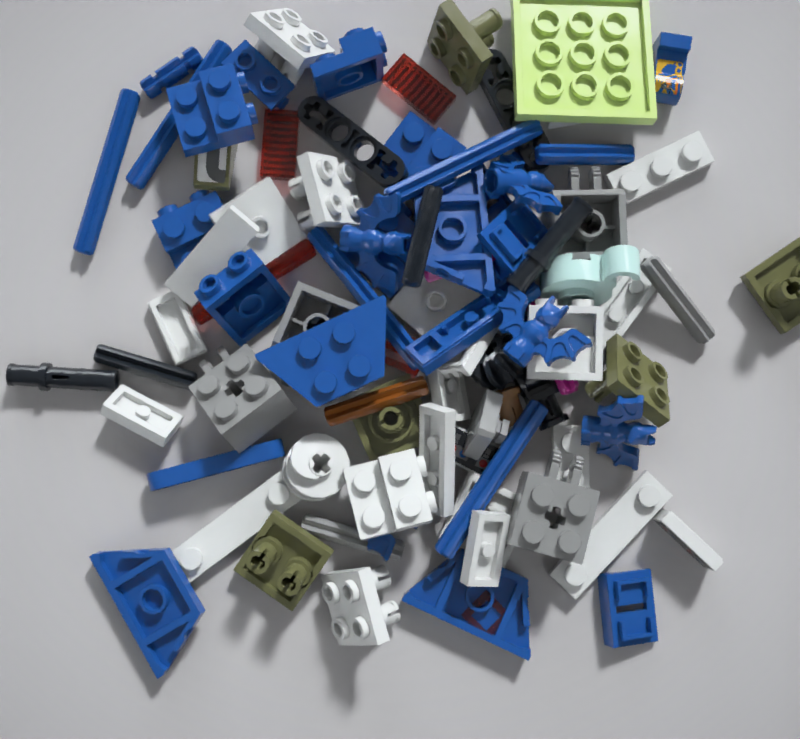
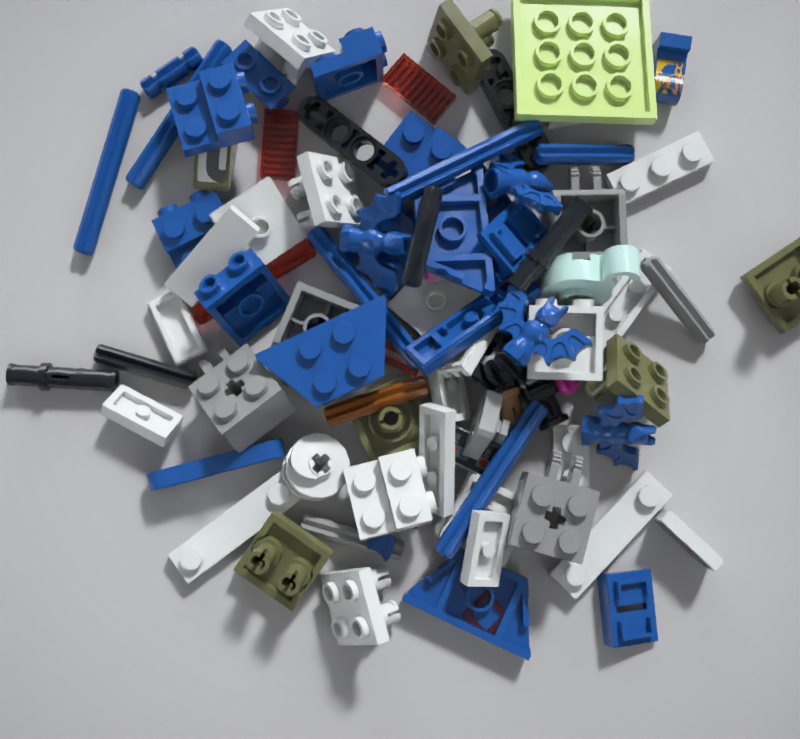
blue wing [89,547,206,679] -> none

